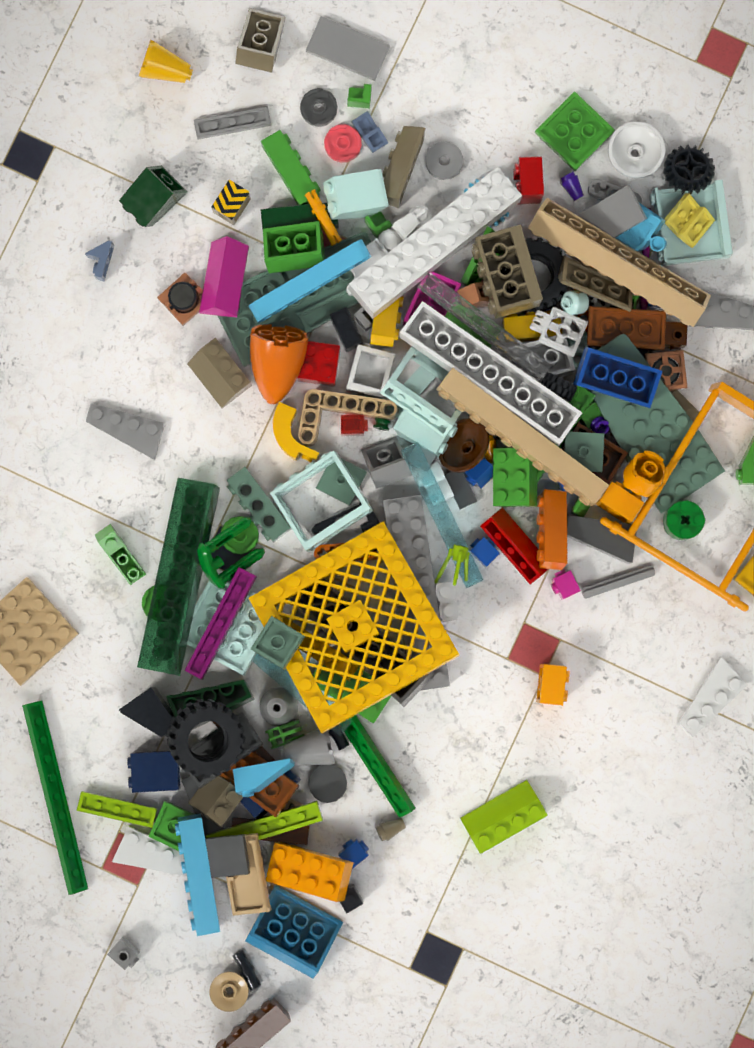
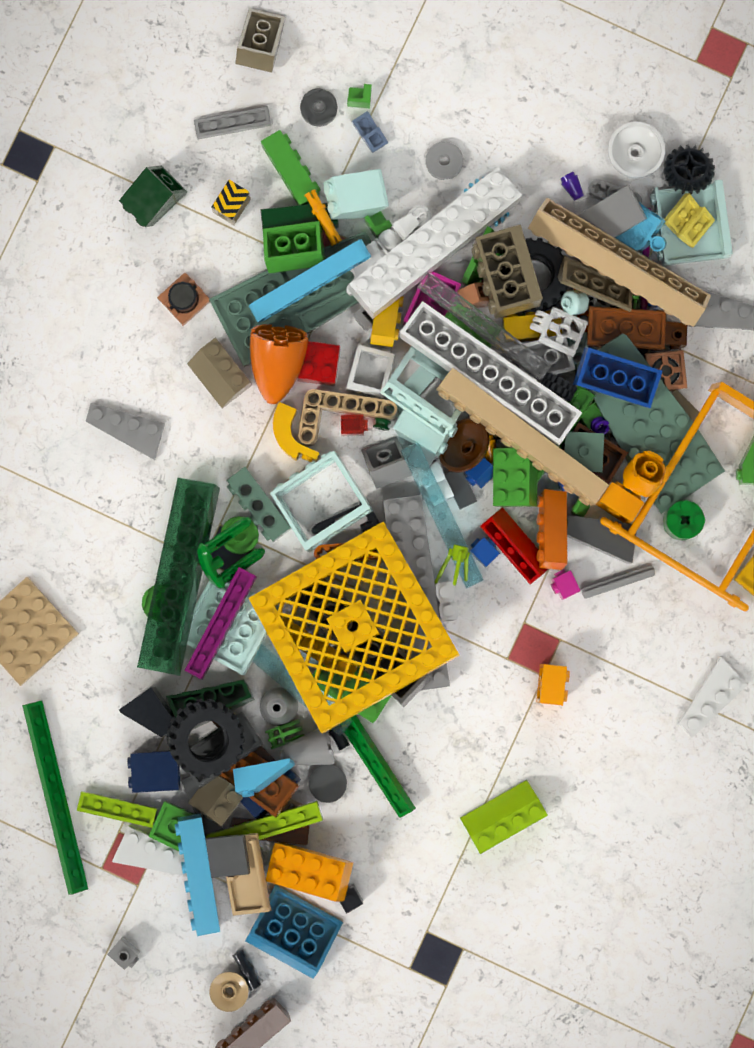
sand blue slope [85,241,114,282] -> none
bright green slope [95,524,146,585] -> none
yellow cone [139,40,193,83] -> none
dark pink slope [199,236,249,317] -> none
sand green plate [251,616,305,670] -> none
light grey tile [306,16,390,81] -> none
sand green plate [316,458,367,506] -> none
coral tile [324,124,362,163] -> none
black brick [330,307,363,352] -> none
blue brick [338,838,369,869] -> none
dark tan cone [376,818,406,841] -> none
dark tan slope [382,126,426,209] -> none
red brick [513,156,544,205] -> none
bright green plate [535,91,615,171] -> none

